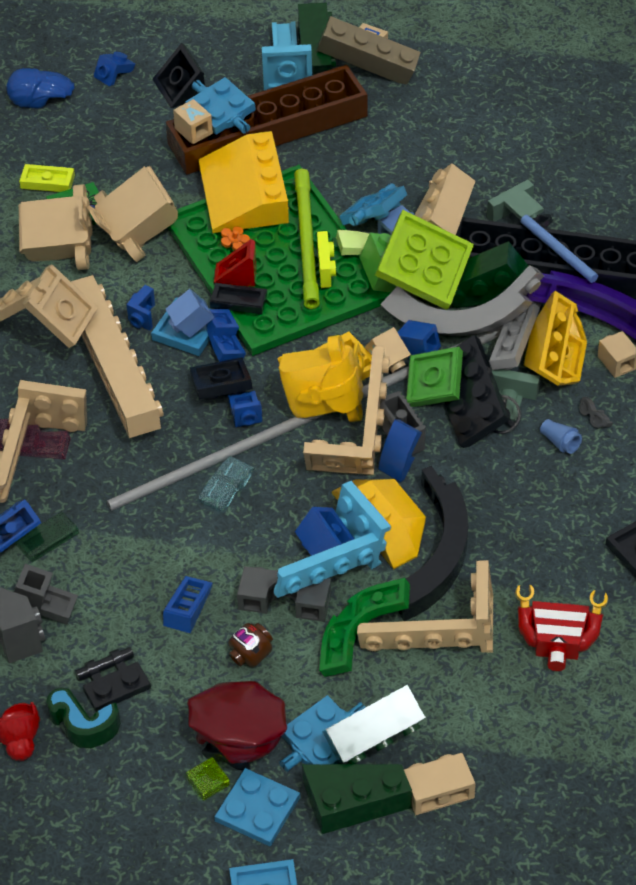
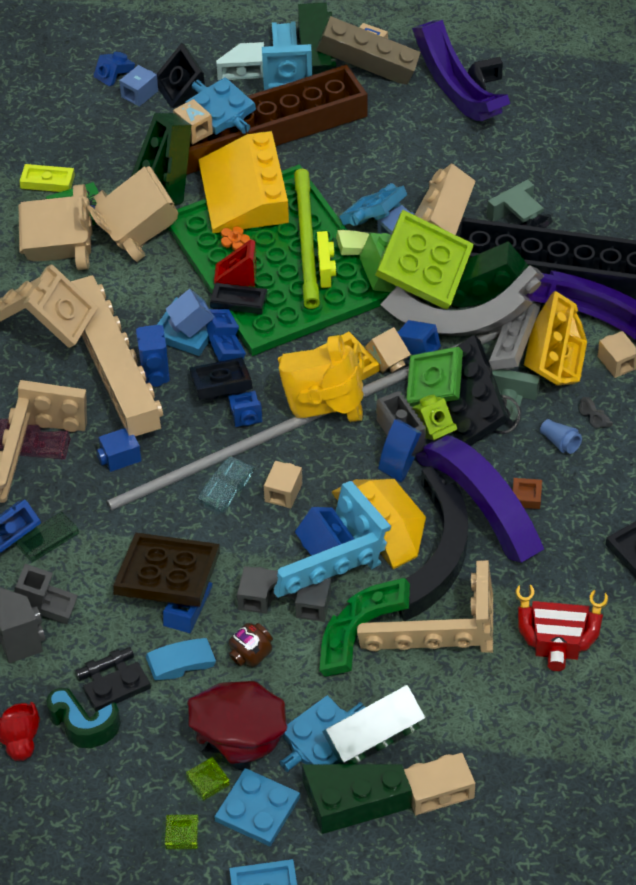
blue hair [7,68,75,109] -> none
blue bracket [126,285,155,331] -> none
tan bracket [303,346,390,475] -> none
medium blue bar [520,215,598,283] -> none
none -> blue brick [96,428,141,472]
none -> dark brown plate [113,532,220,607]
none -> medium blue brick [119,65,158,107]
none -> dark green wedge [131,113,192,205]
none -> blue brick [136,325,170,387]
none -> dark azure slope [146,638,216,680]
none -> clear neon green plate [165,815,199,849]
none -> light aqua slope [216,42,264,80]
none -> tan brick [264,461,303,508]
none -> dark purple arch [412,20,510,121]
none -> lime brick [412,395,457,440]
none -> dark purple arch [415,435,544,563]
none -> black plate [467,57,503,90]
none -> dark orange plate [513,478,542,509]

